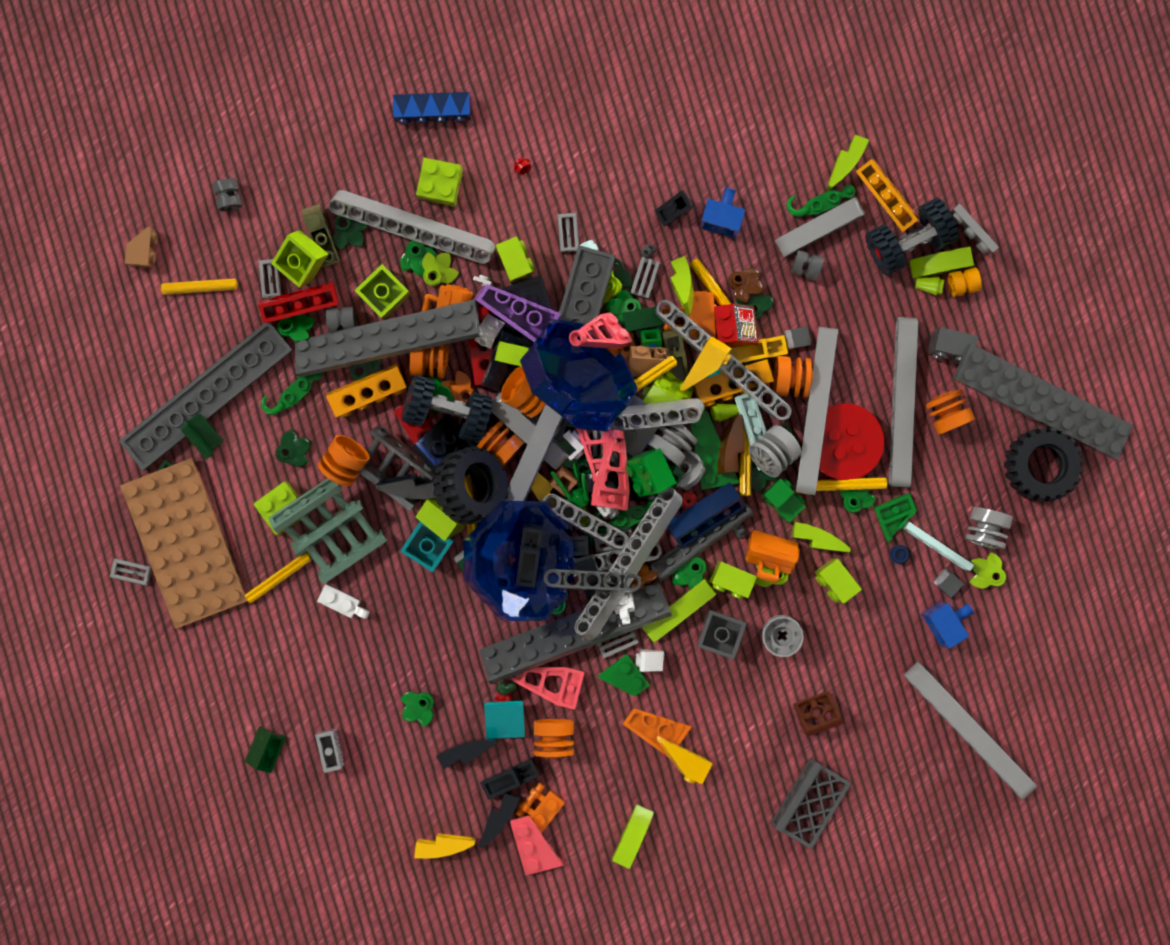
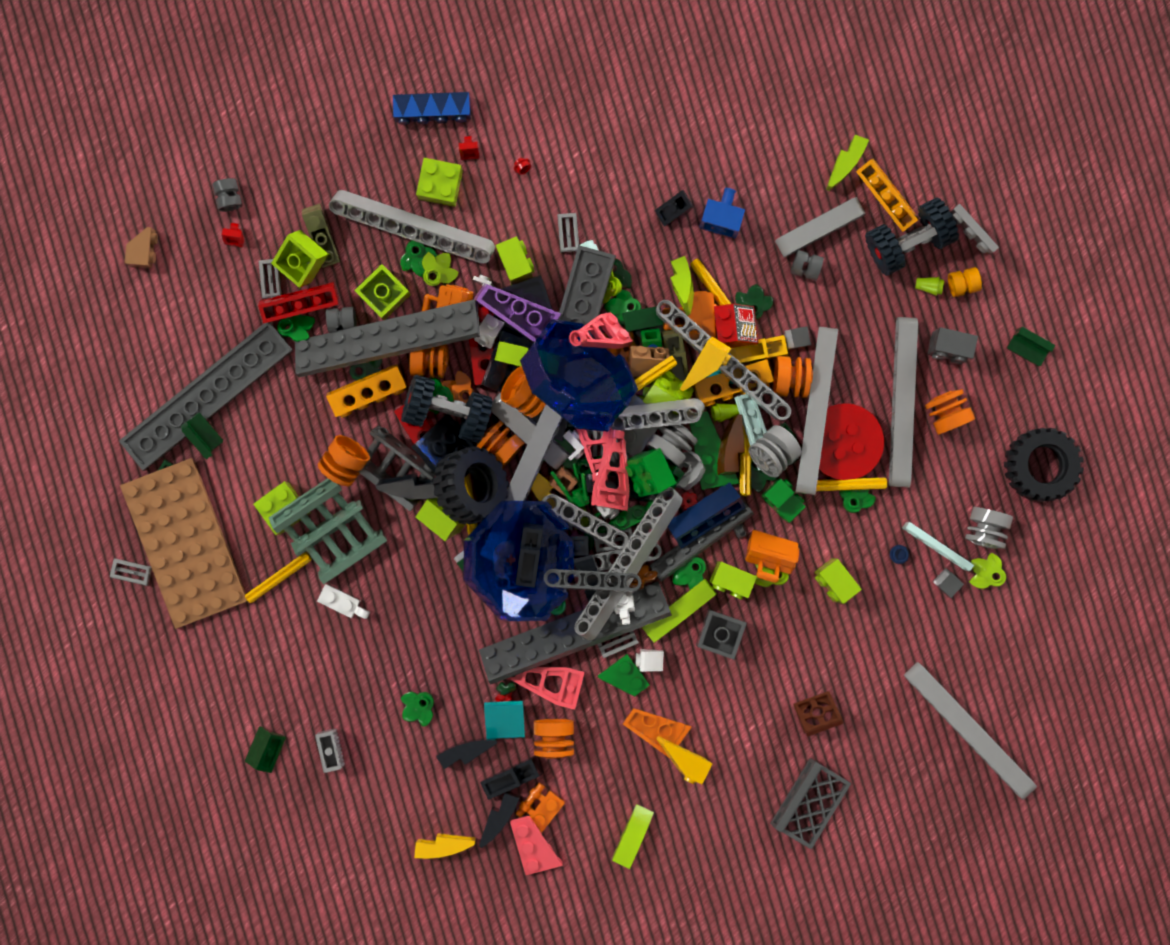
yellow axle [161,278,237,295] -> none
green piece [261,372,323,415] -> none
dark green plate [275,429,312,467] -> none
dark green plate [333,215,368,250] -> none
teal brick [400,521,455,573] -> none
light grey tile [630,257,660,299] -> none
dark grey rock [641,244,656,259] -> none
reddish brown plate [728,268,764,303] -> none
light grey wheel [762,615,804,657] -> none
green piece [786,185,855,217] -> none
lime slope [791,522,851,552] -> none
green wing [873,493,917,542] -> none
lime slope [909,246,974,279] -> none
blue brick [920,602,974,649] -> none
dark grey plate [953,344,1133,460] -> none
none -> red tile [221,223,244,247]
none -> red tile [459,136,480,160]
none -> dark green panel [1007,327,1056,367]

